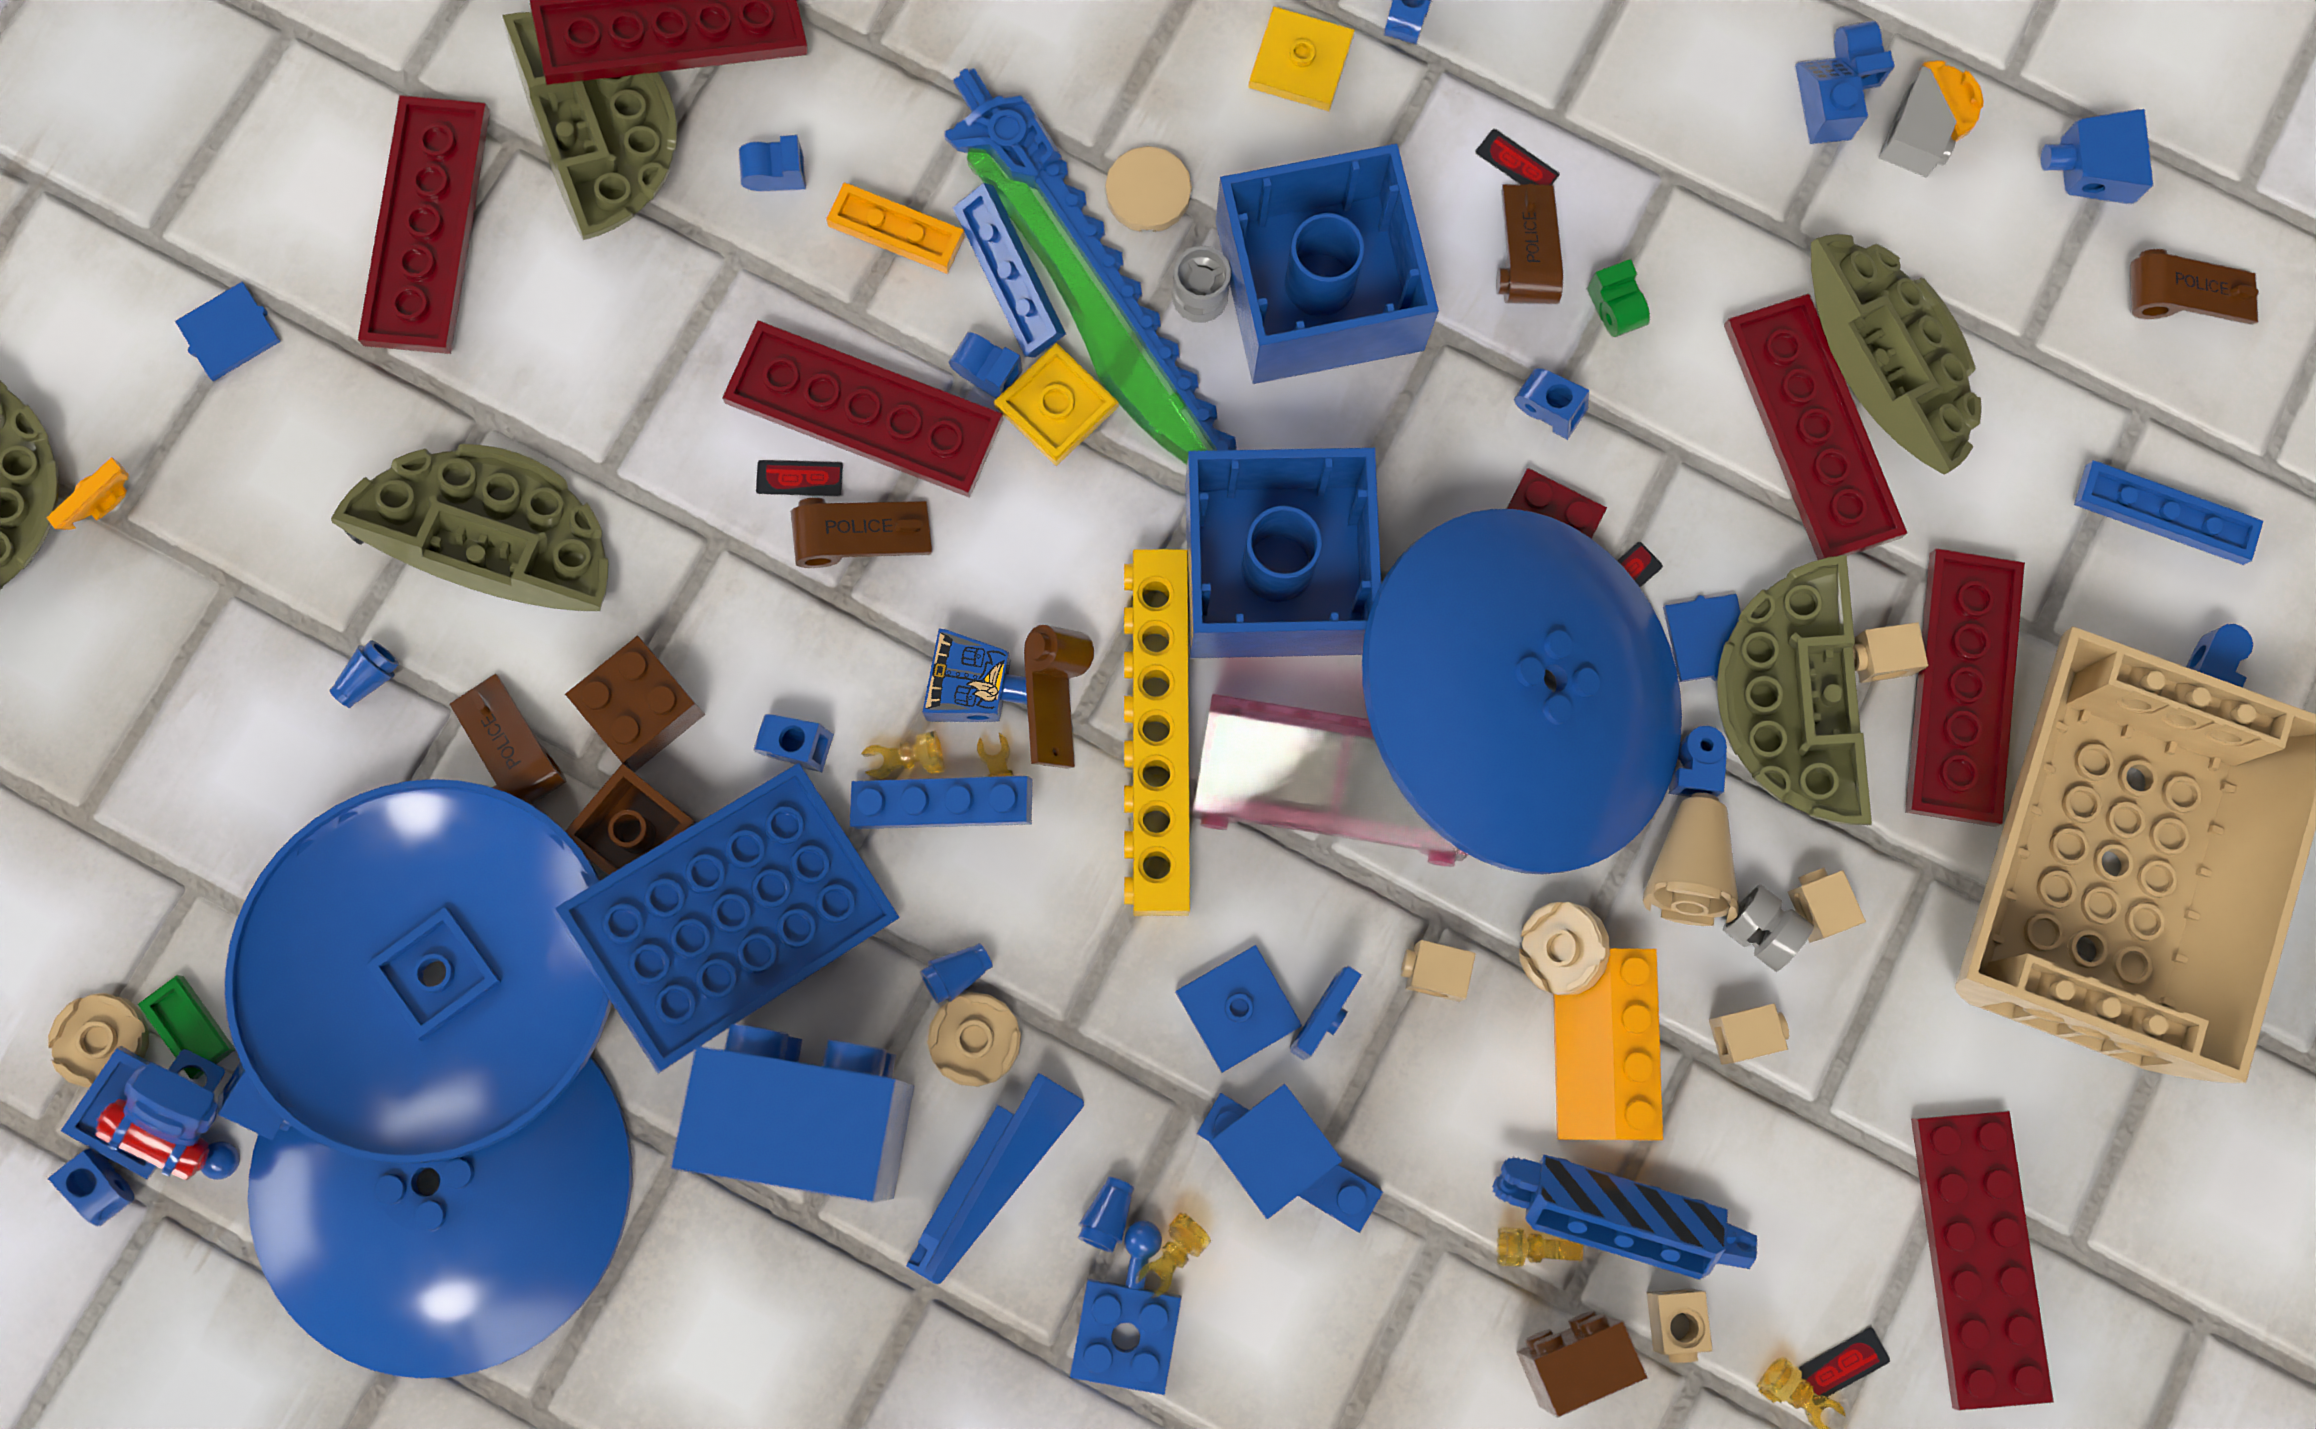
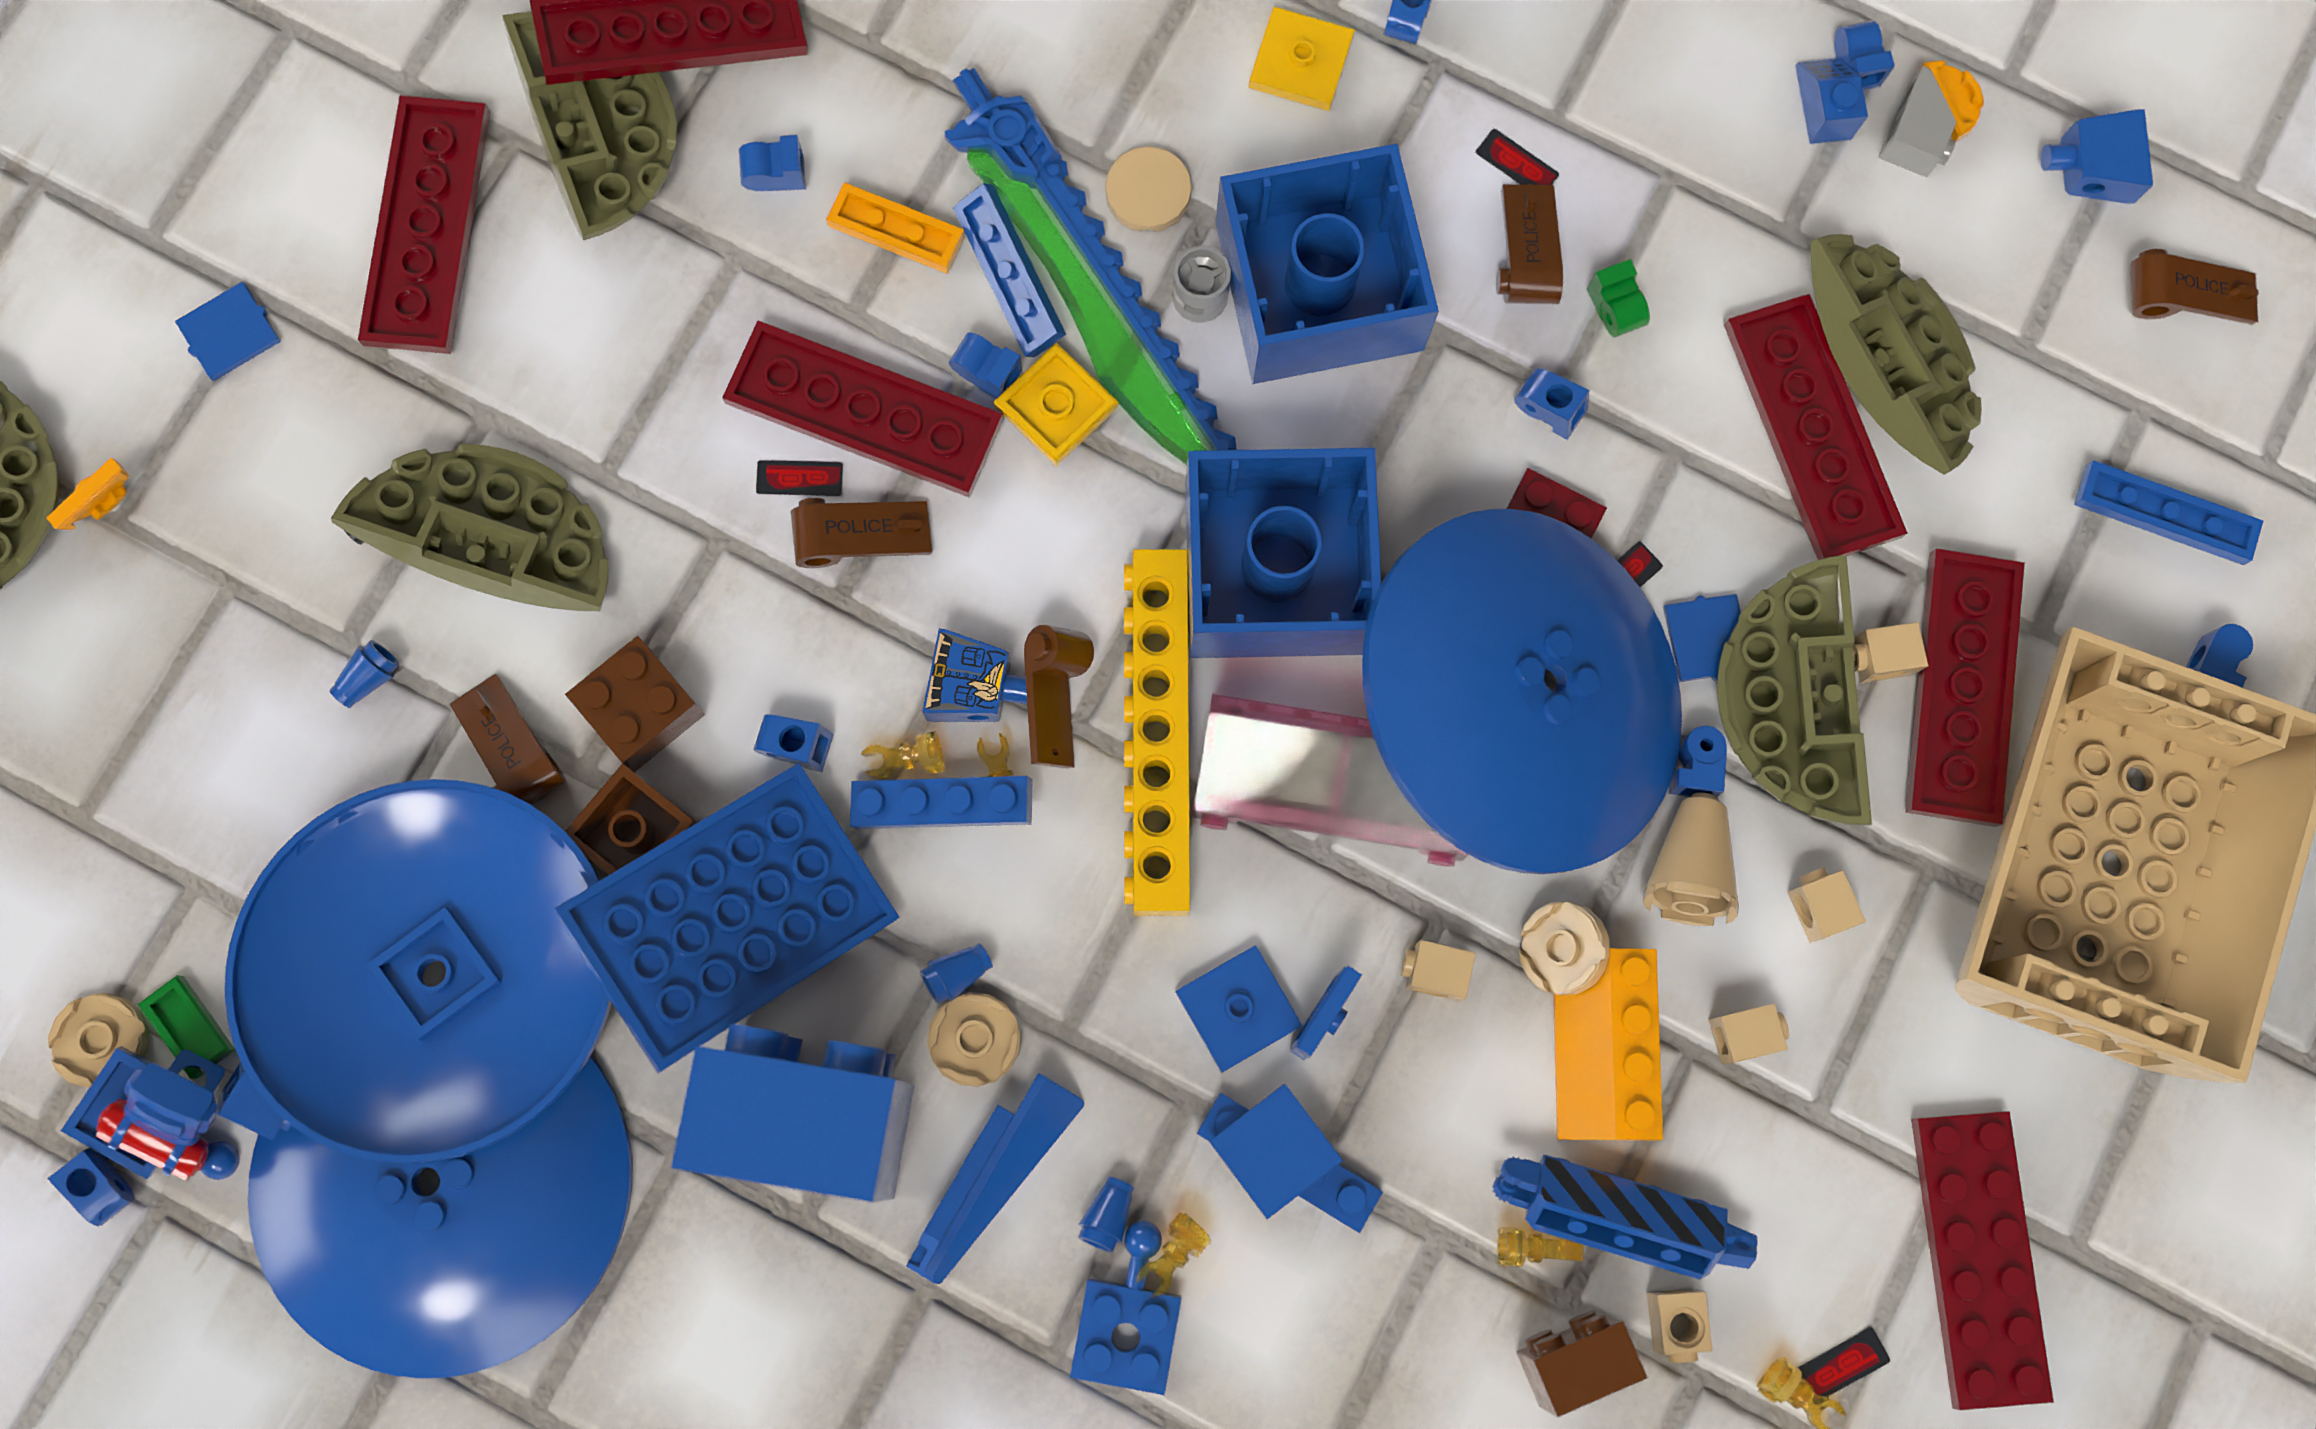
light grey wheel [1723,884,1814,972] -> none

